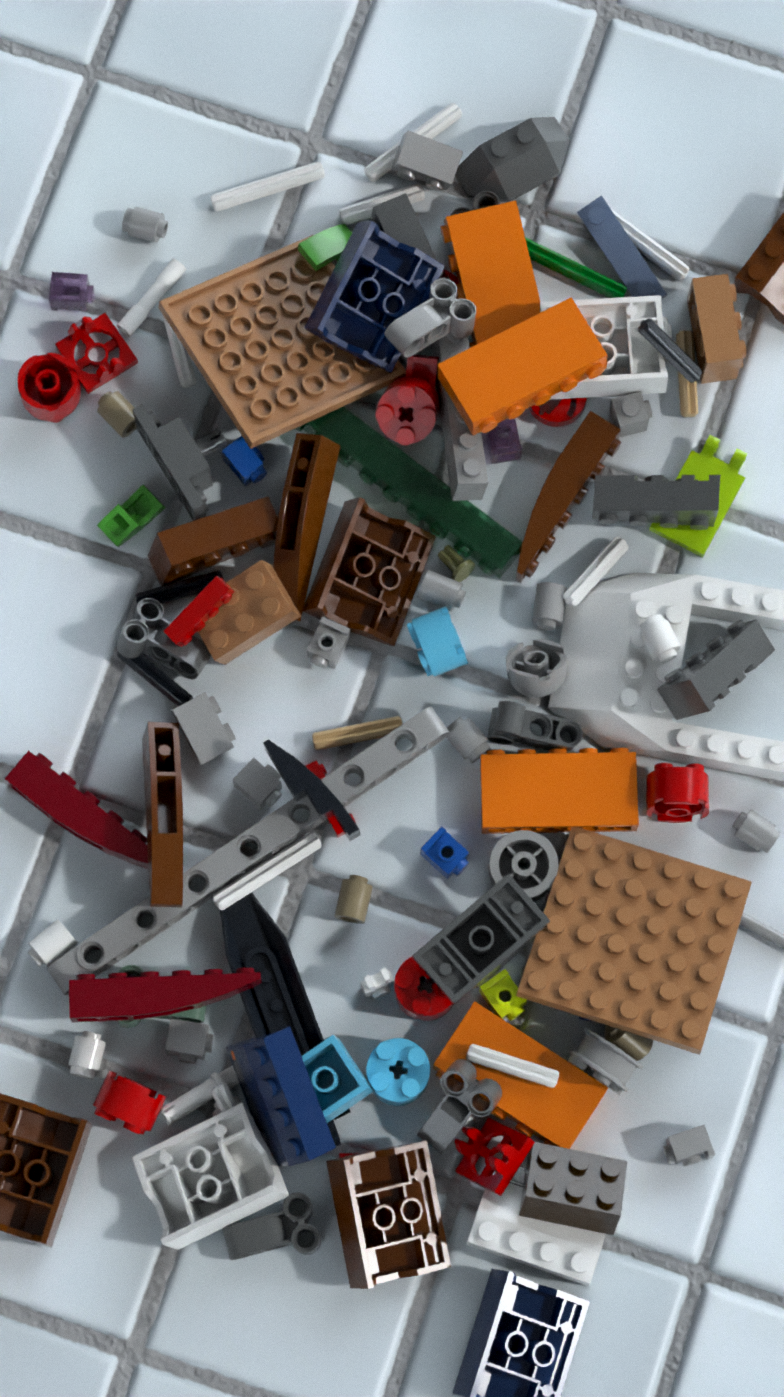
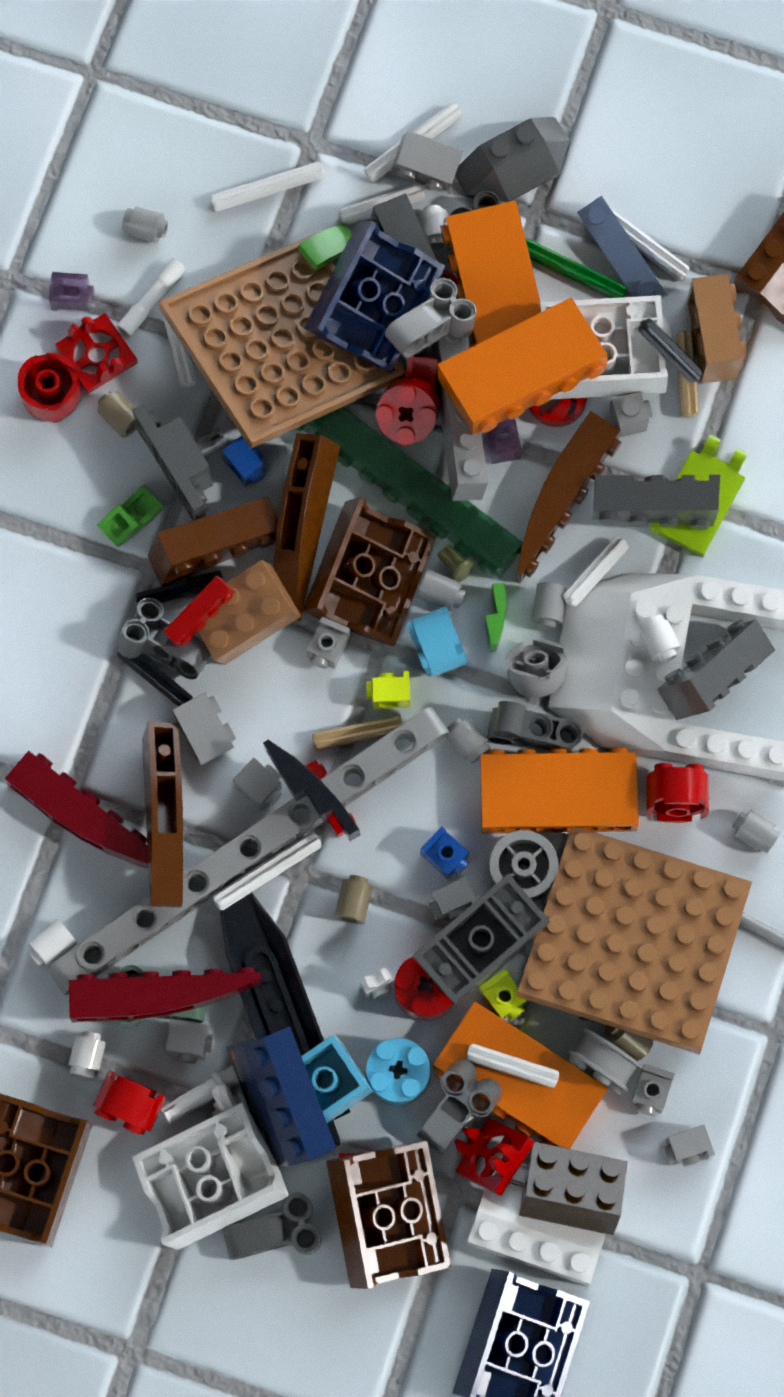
none -> neon yellow brick [366,671,410,709]
none -> white brick [418,205,448,252]
none -> light grey brick [429,877,477,921]
none -> bright green slope [485,582,506,652]
none -> light grey brick [631,1064,675,1116]

